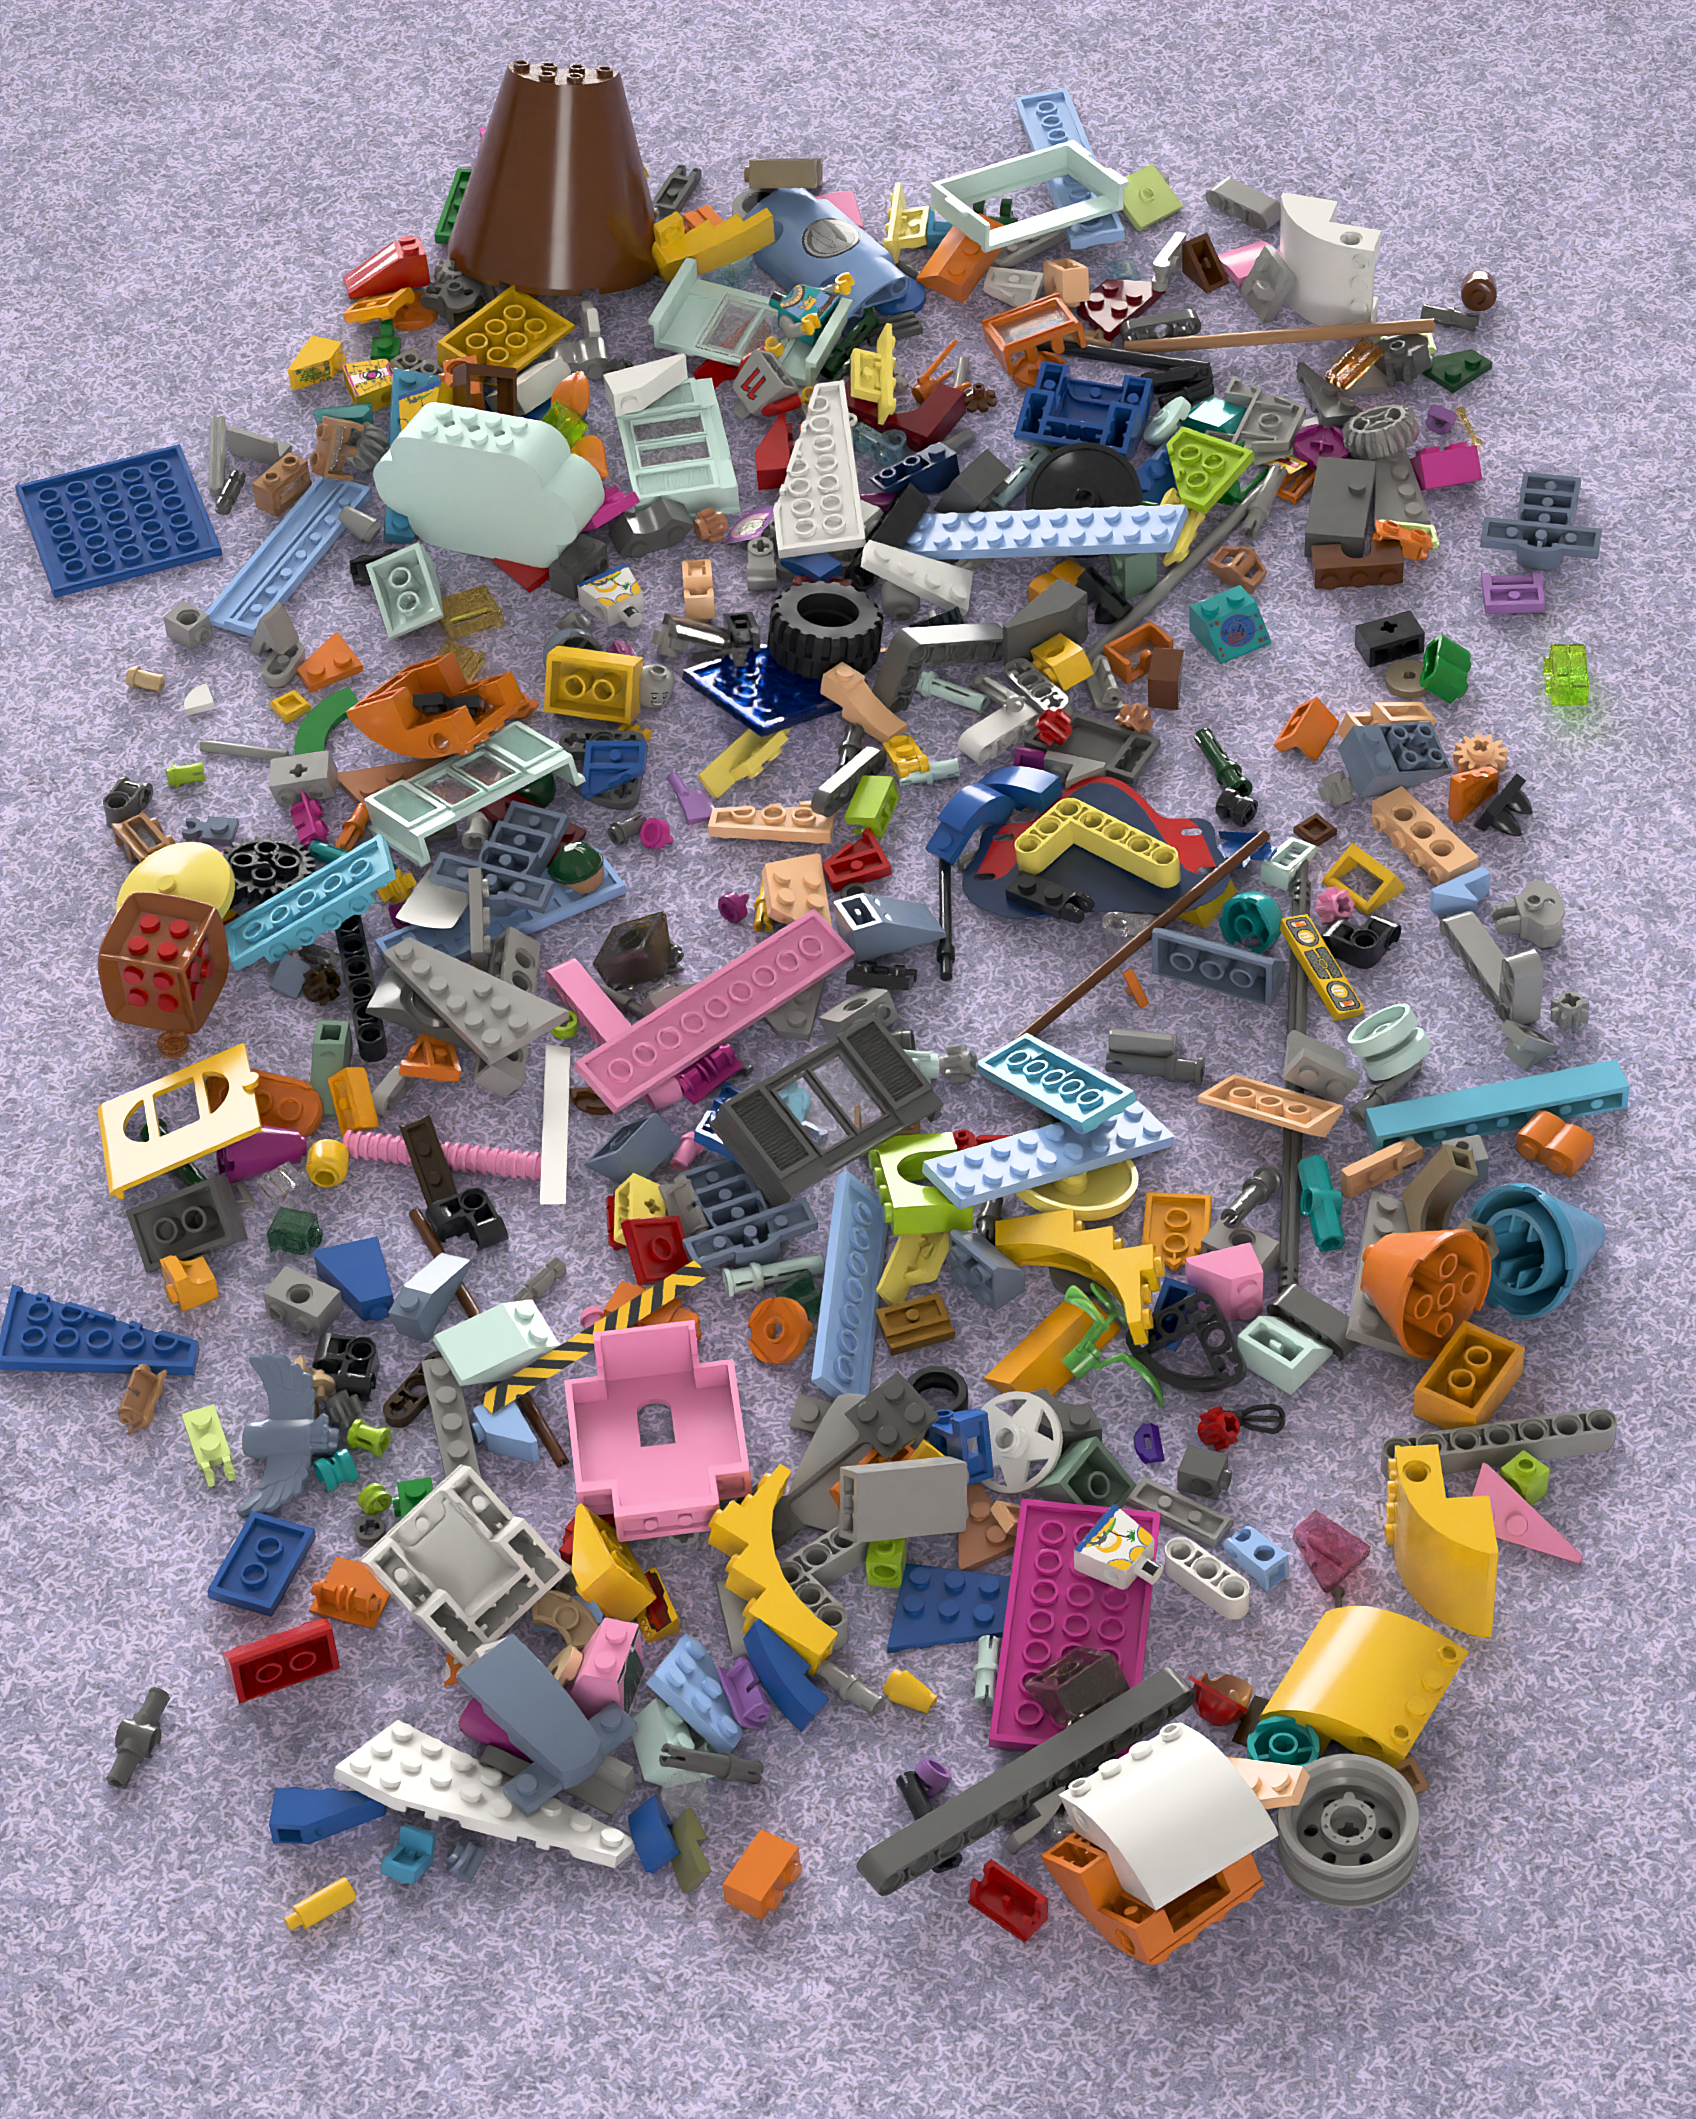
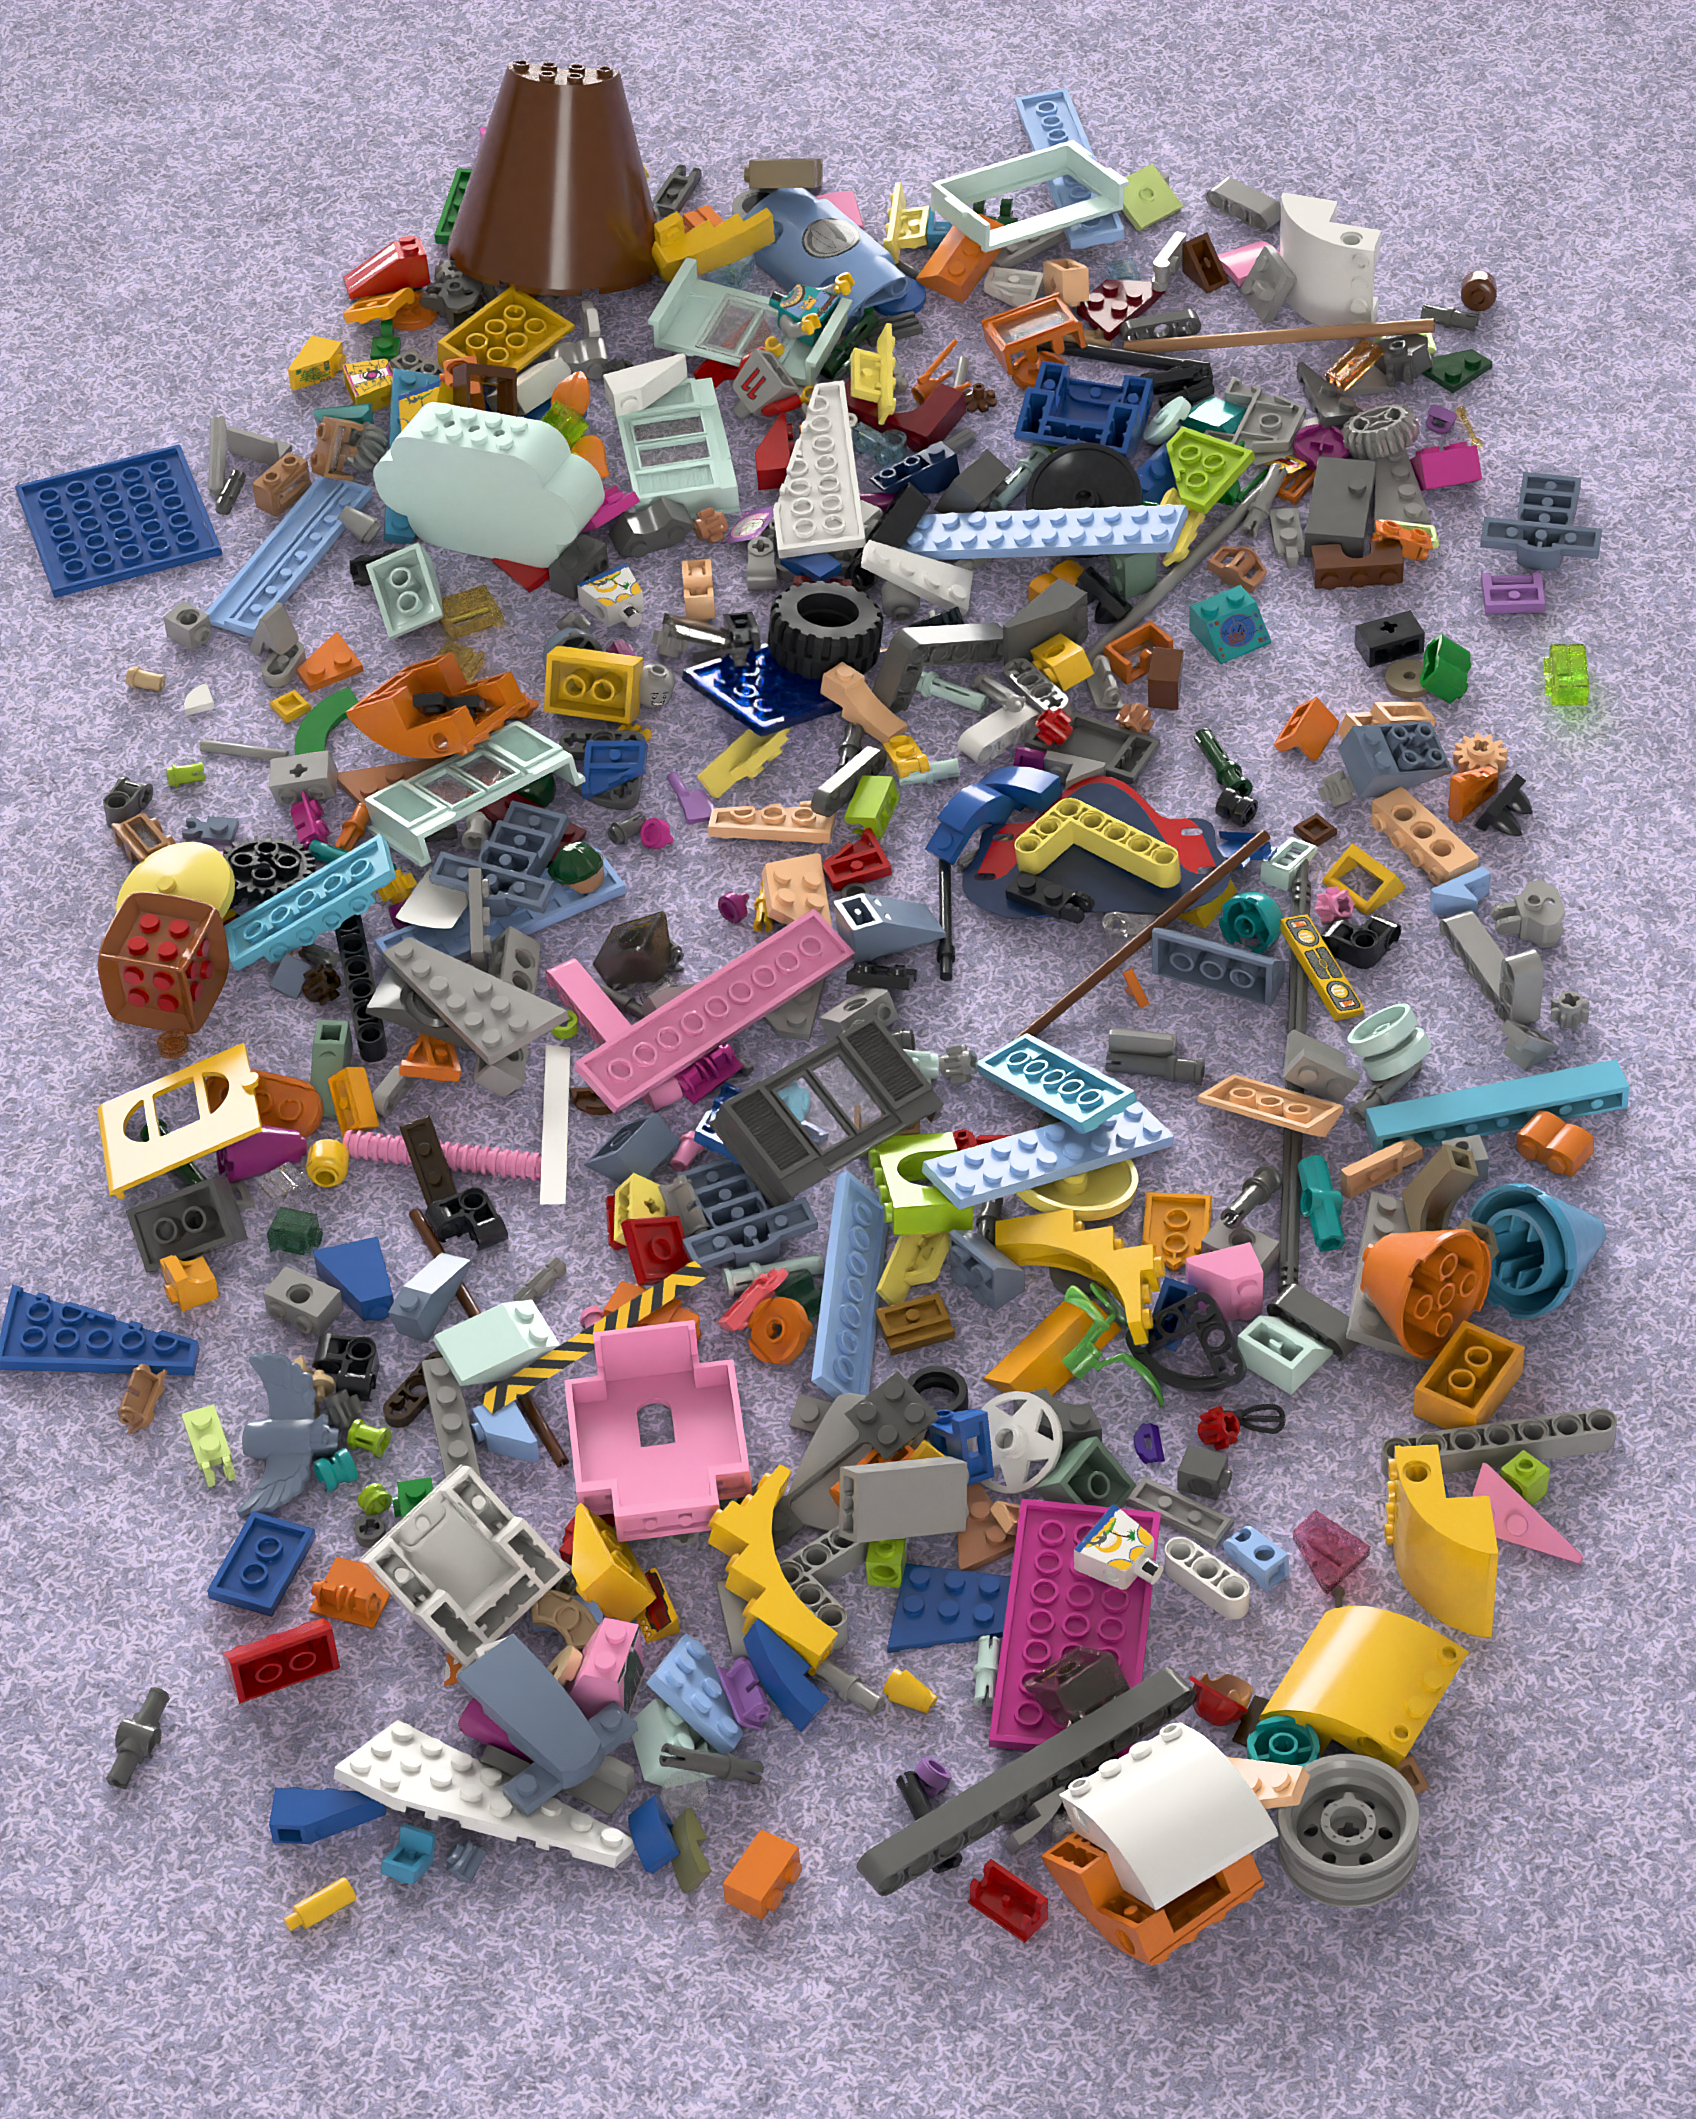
none -> coral hinge [716,1268,789,1332]
none -> light grey hinge [1269,508,1305,569]

